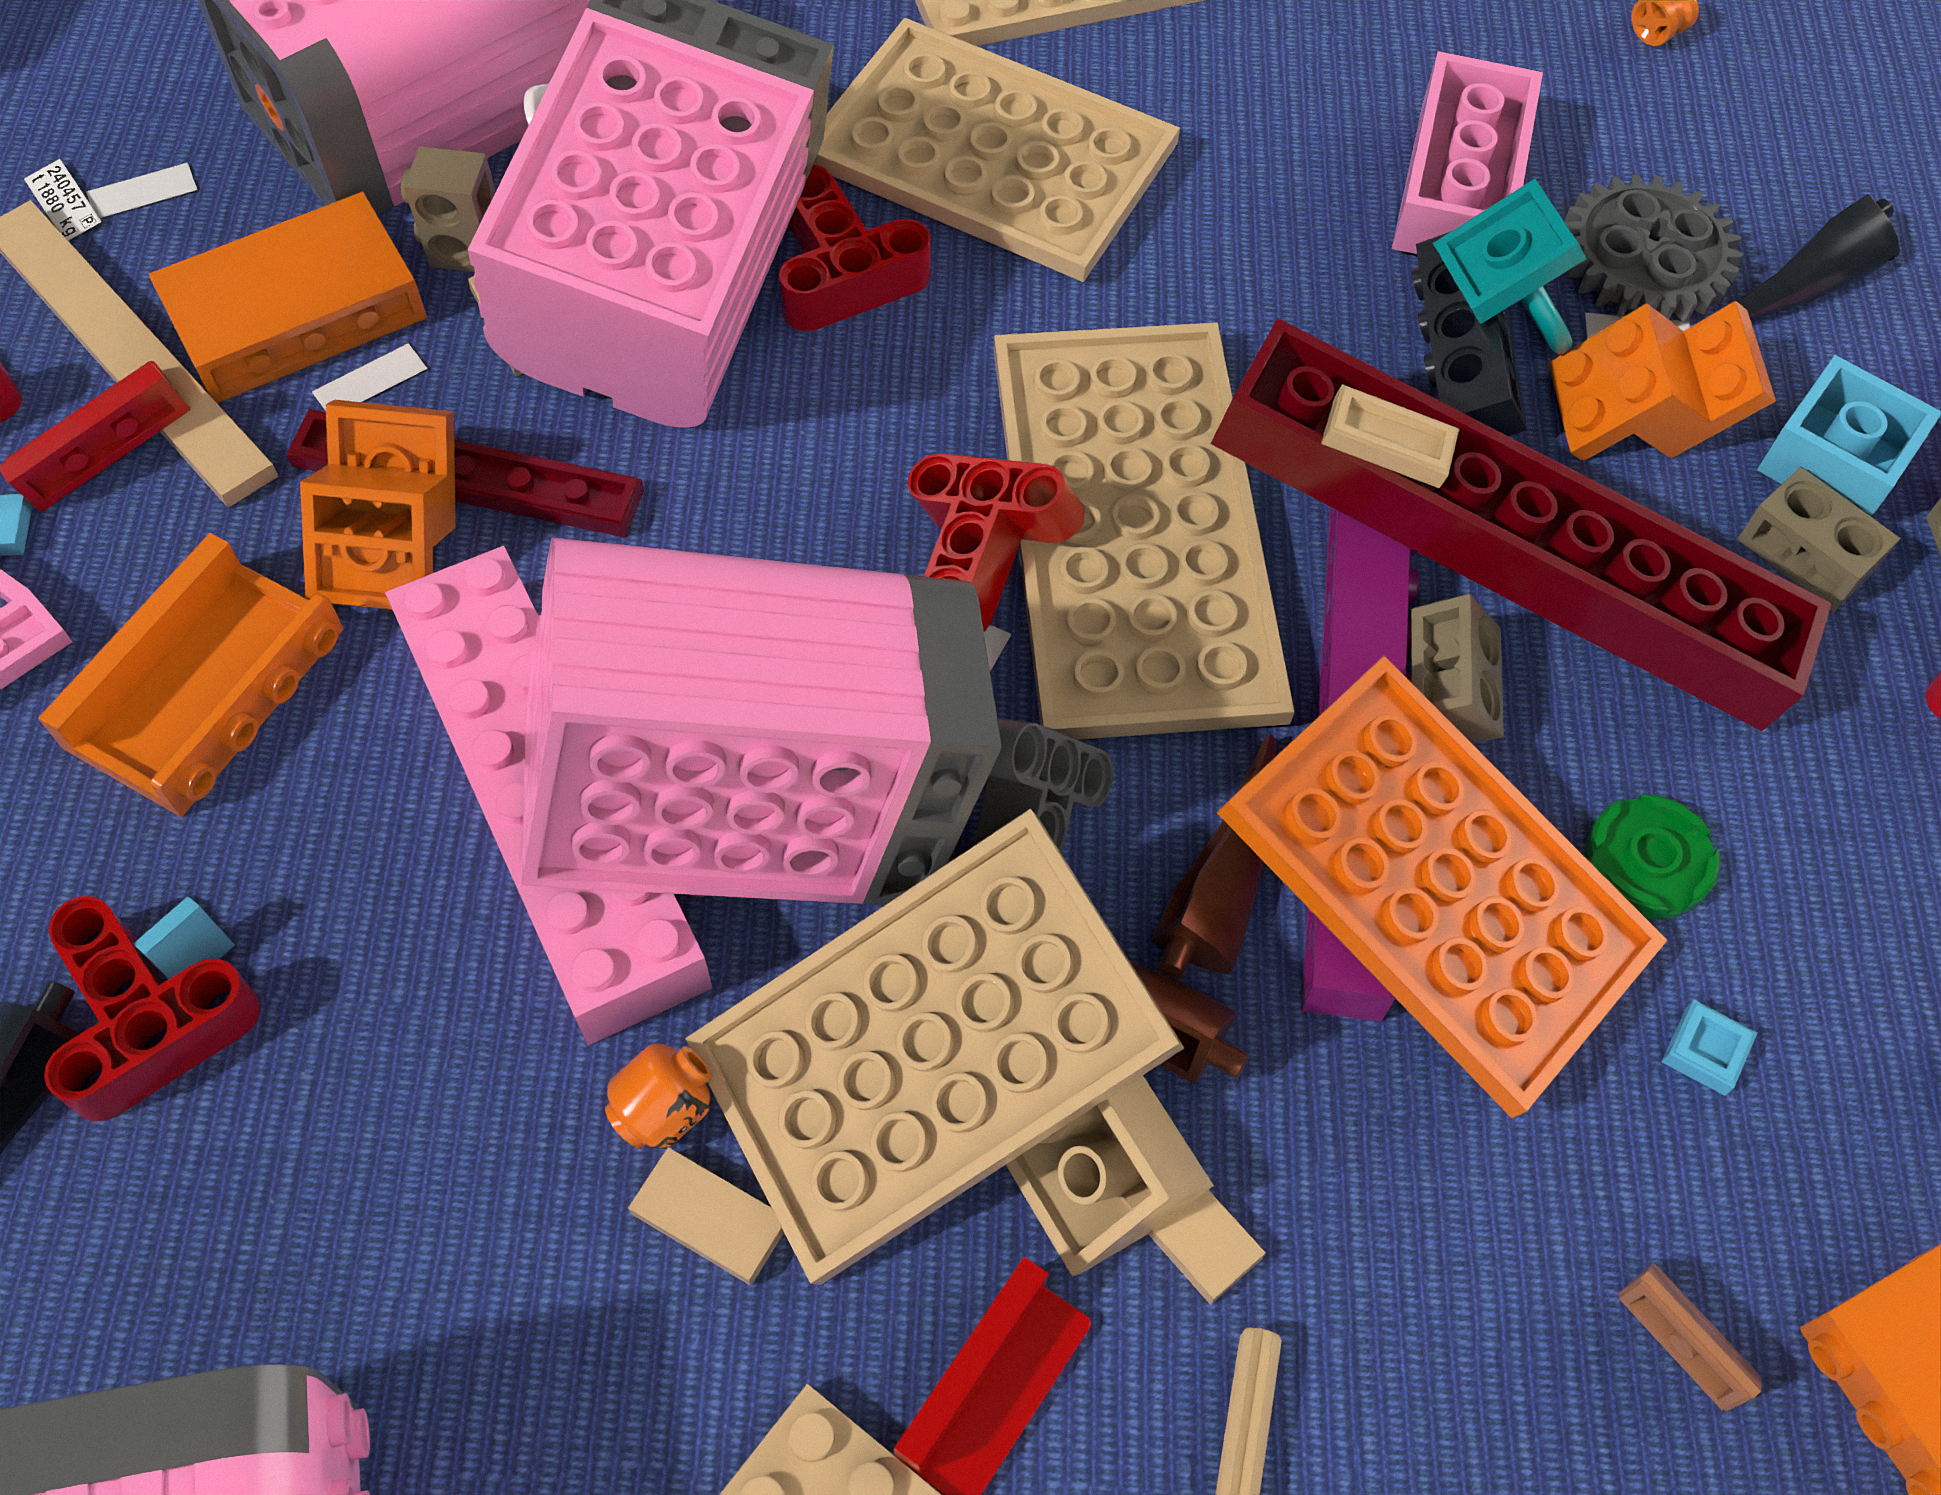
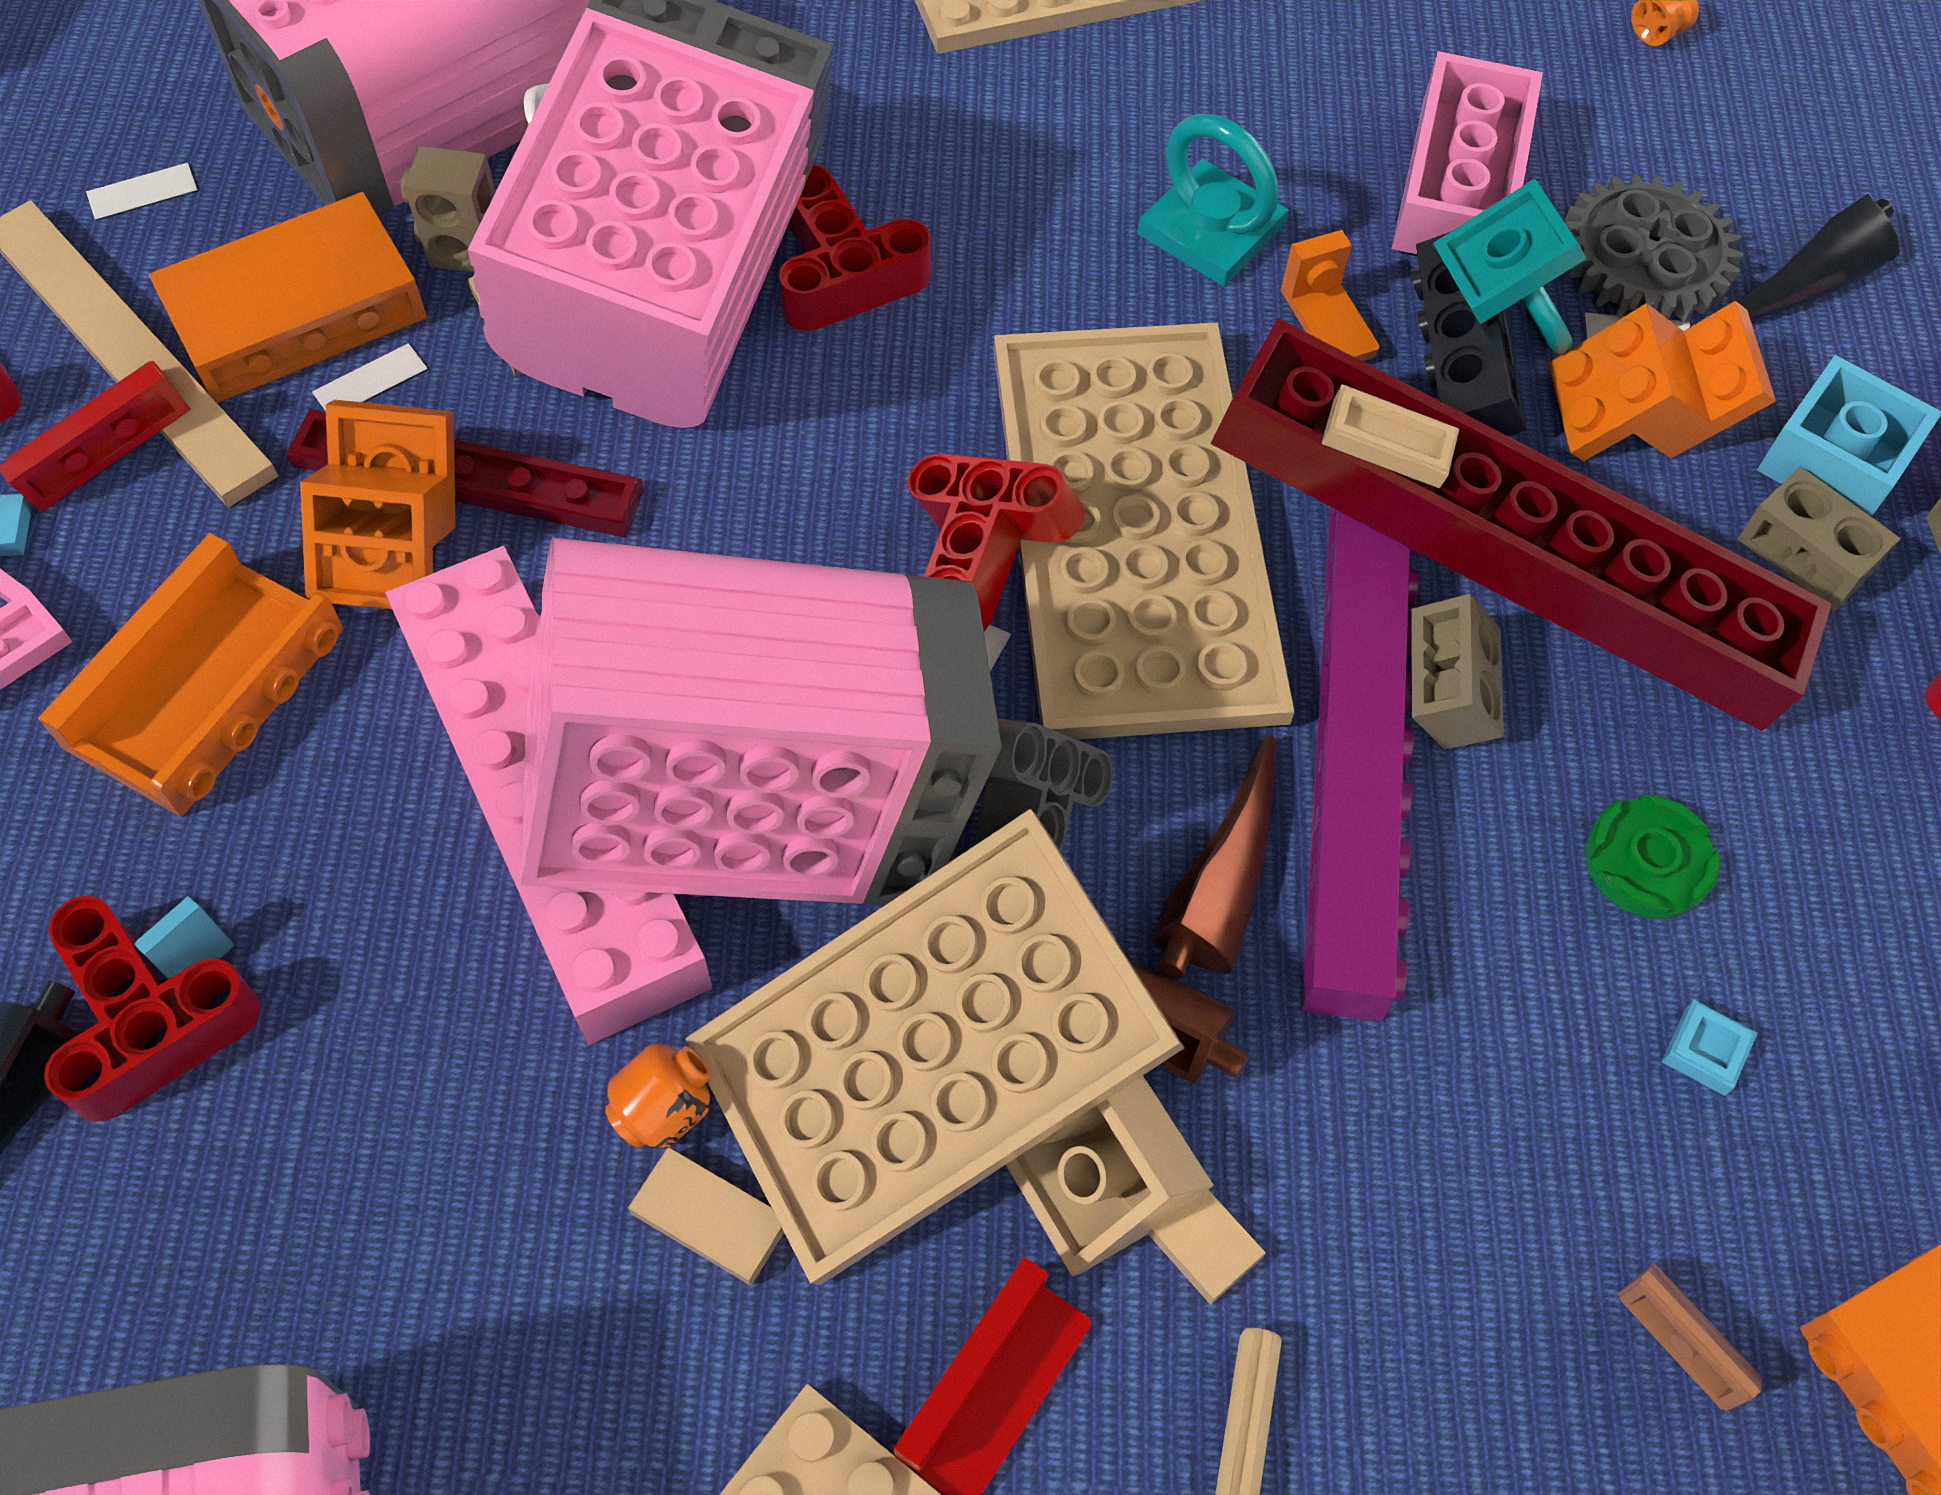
white sticker [24,159,102,241] -> none
tan plate [814,18,1180,282] -> none
orange plate [1217,656,1667,1118] -> none
none -> teal tile [1137,114,1289,287]
none -> orange bracket [1280,230,1379,361]

